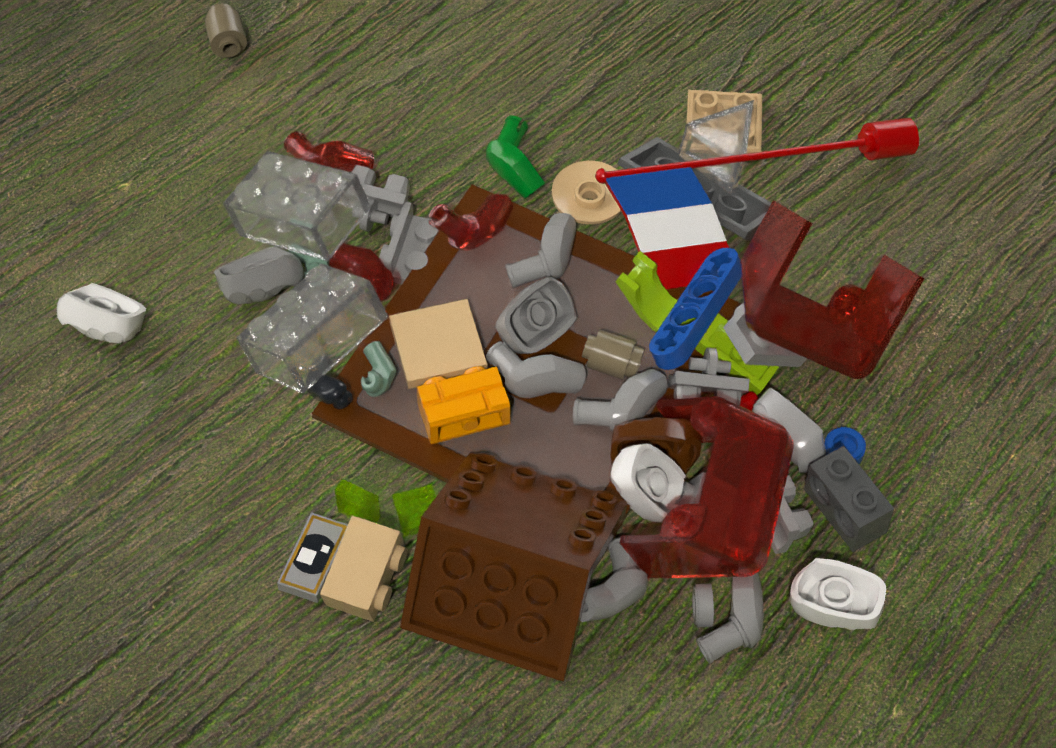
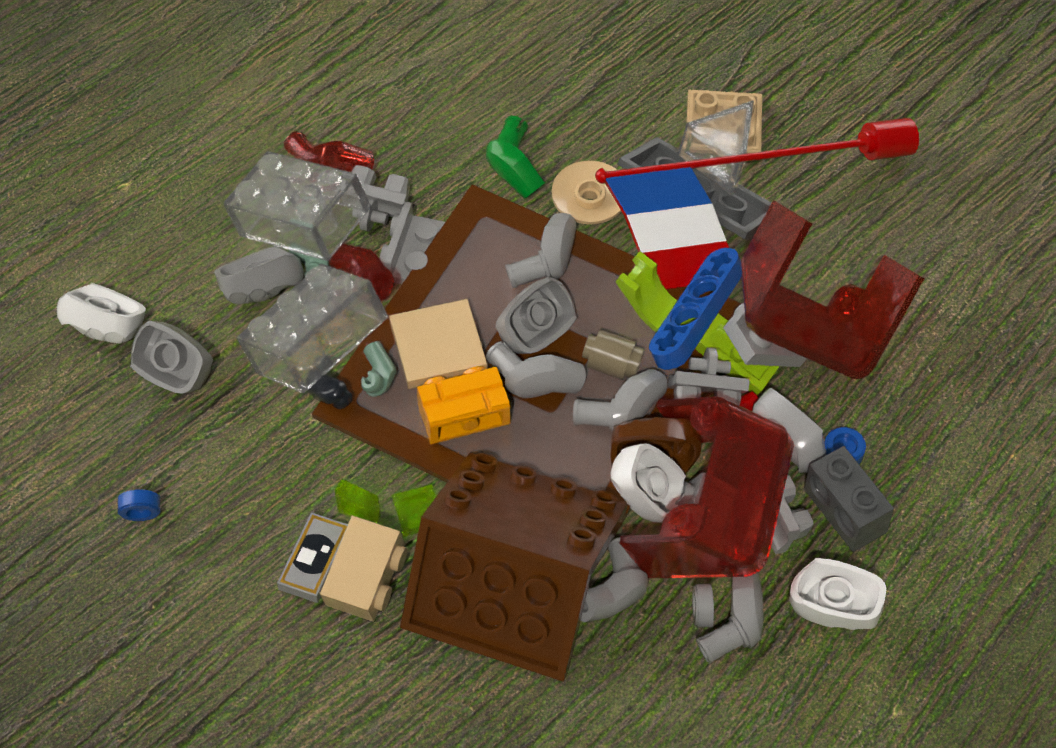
dark tan brick [205,4,247,58] -> none
clear red arm [428,194,513,251] -> none
none -> blue tile [118,490,160,521]
none -> light grey piece [130,321,213,394]

